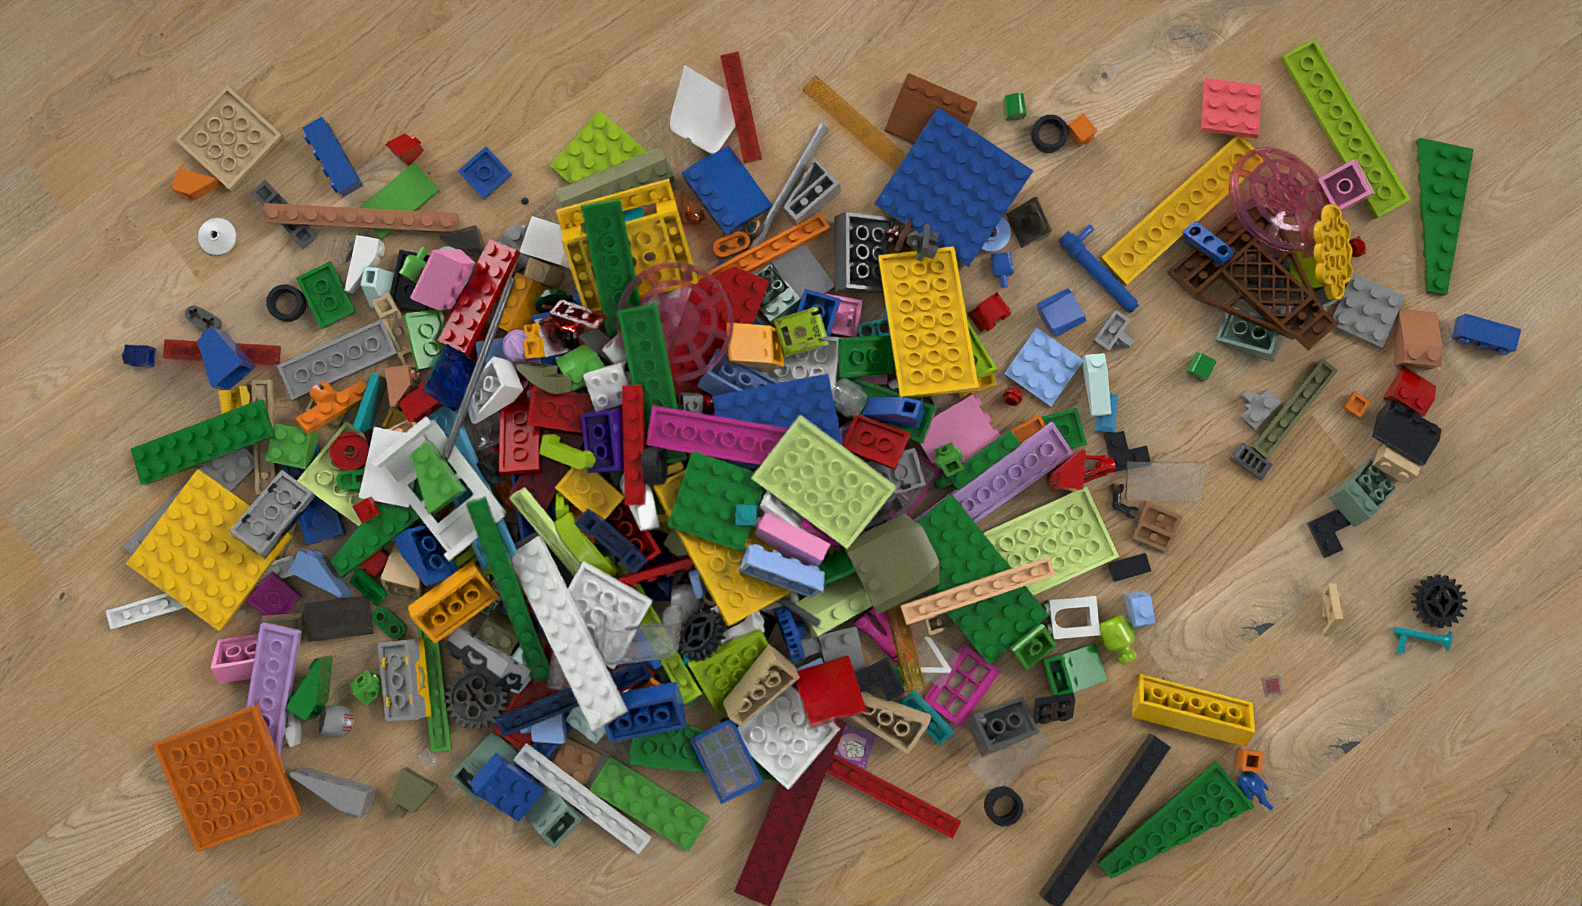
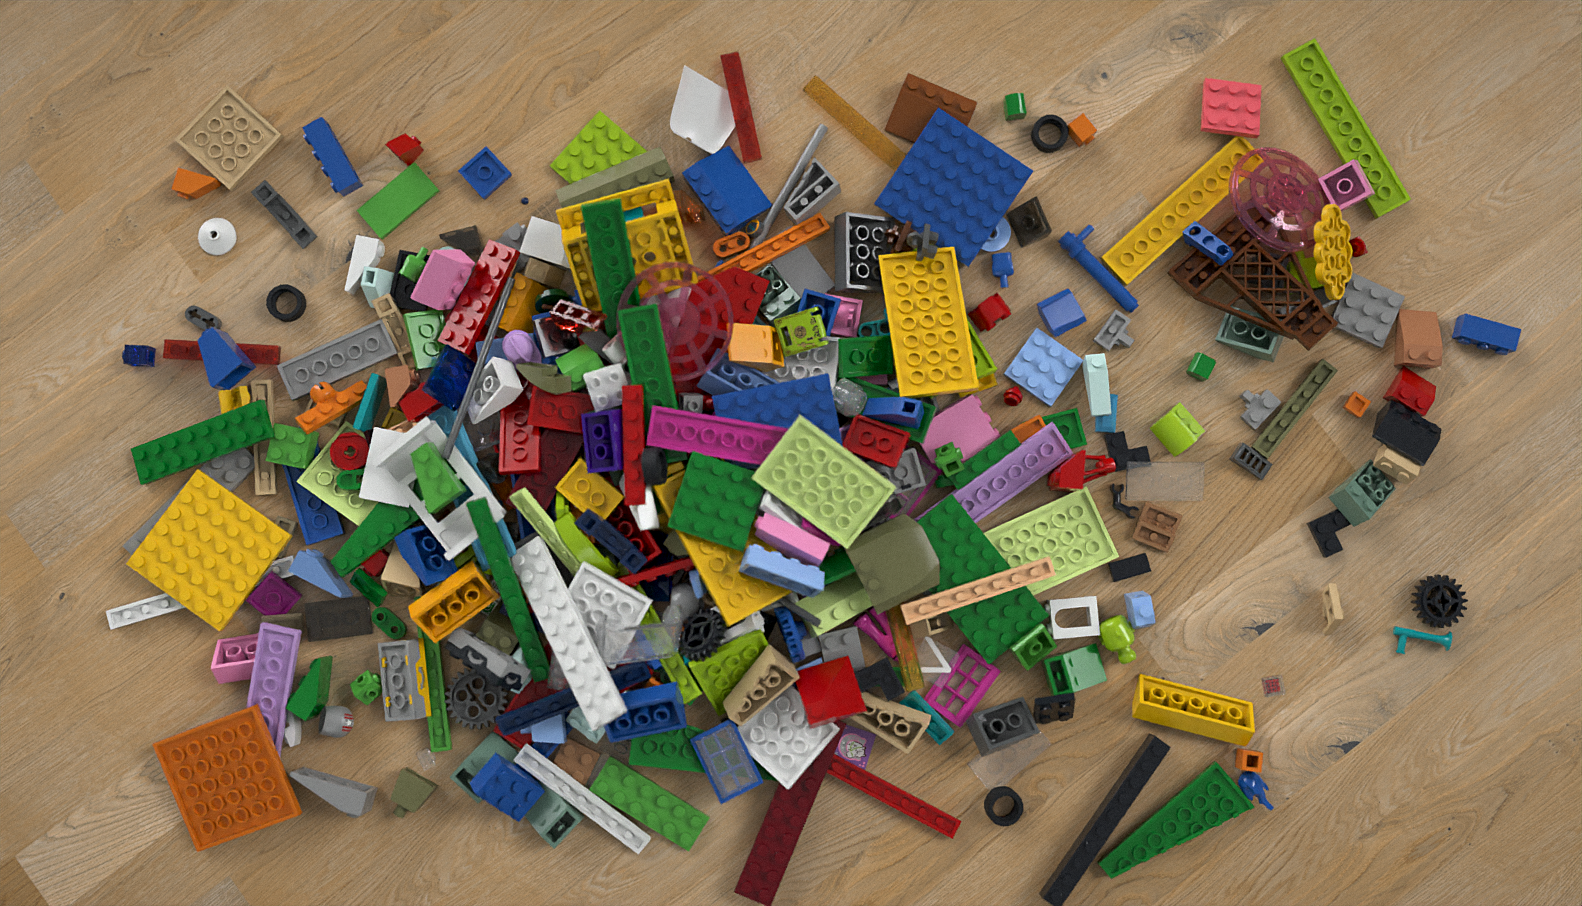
light grey piece [229,470,316,559] -> none
nougat plate [263,203,458,233] -> none
green plate [296,261,357,329] -> none
red plate [352,496,381,523] -> none
light orange plate [523,324,545,359] -> none
lime leg [539,434,595,469] -> none
teal plate [735,504,757,526] -> none
green wing [1416,138,1474,296] -> none
none -> lime brick [1149,402,1205,457]

